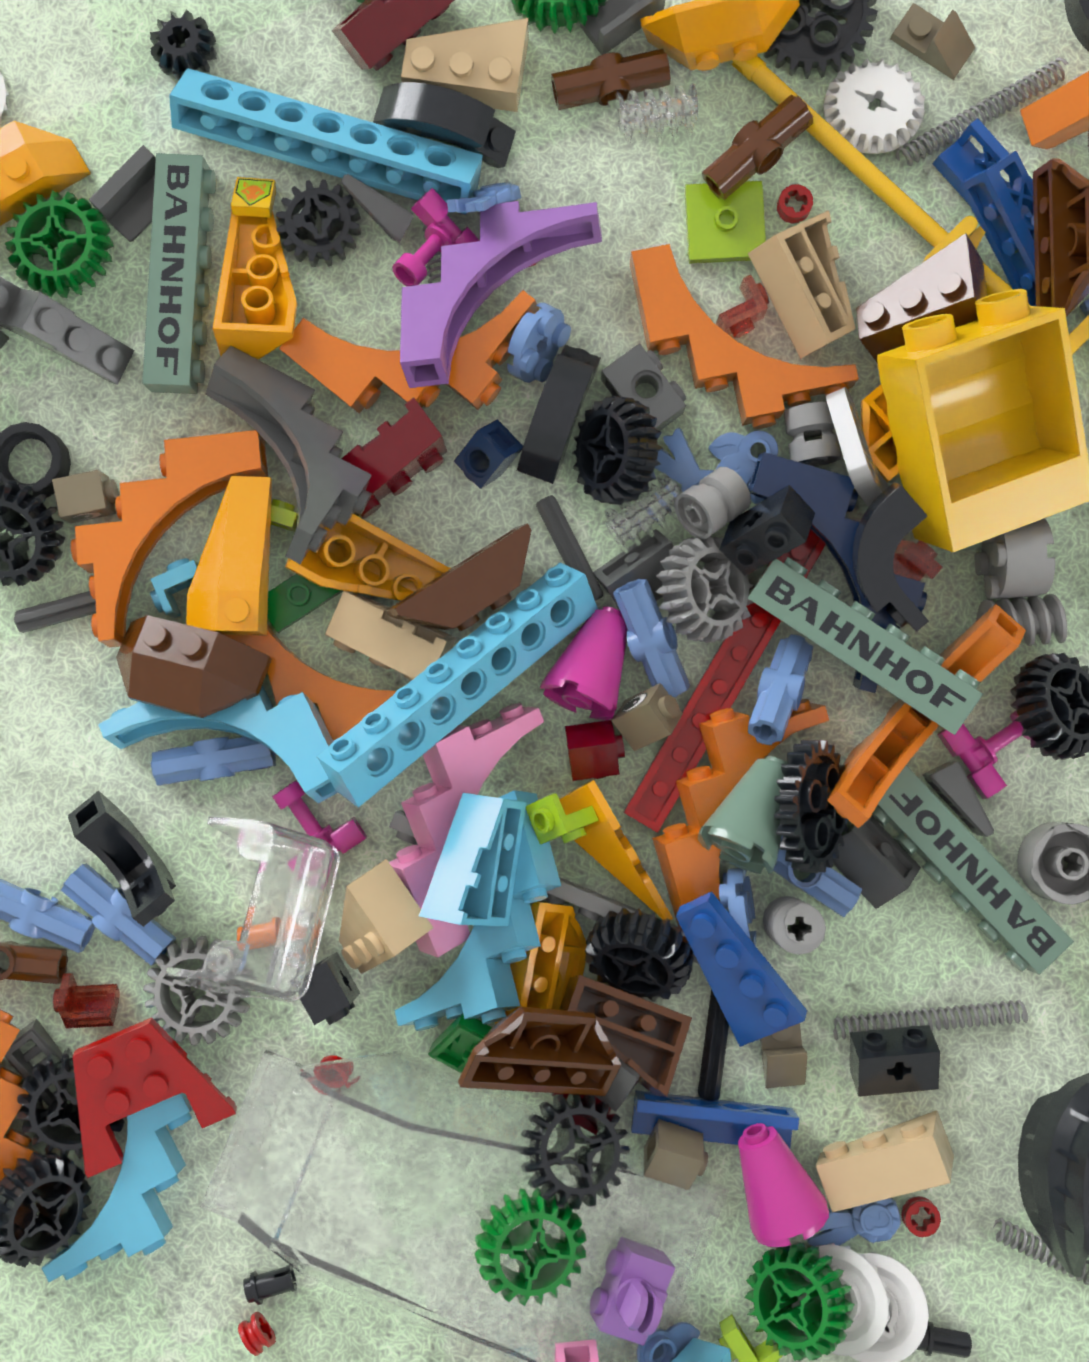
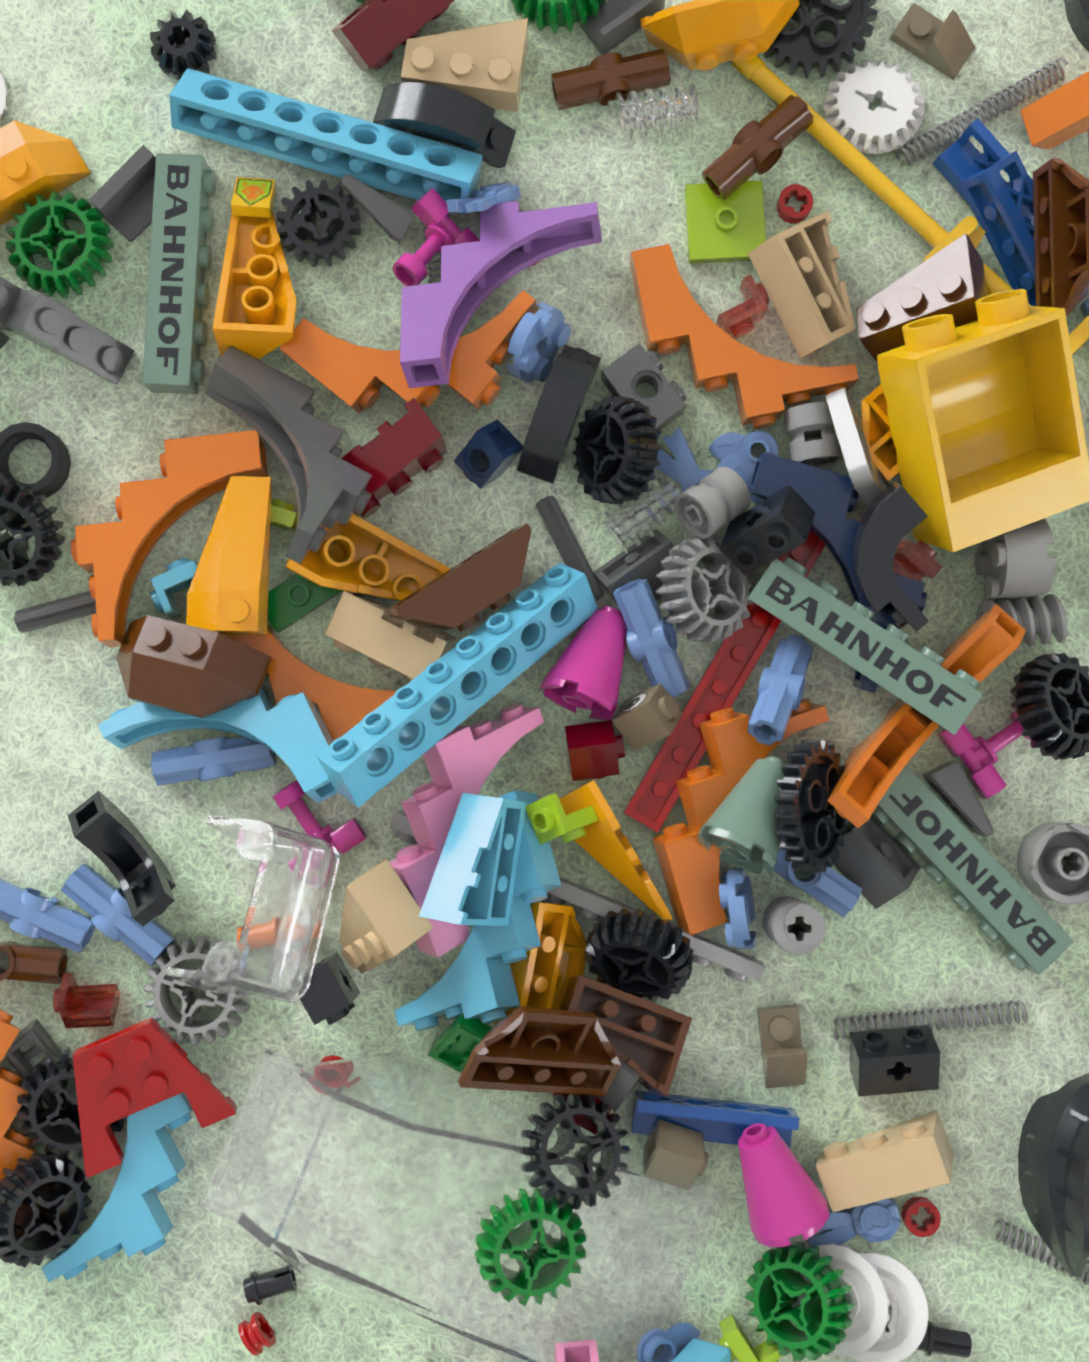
dark tan brick [52,470,119,523] -> none
medium lavender brick [590,1237,675,1346] -> none
blue wing [676,891,807,1047] -> none
black axle [698,989,729,1101] -> none

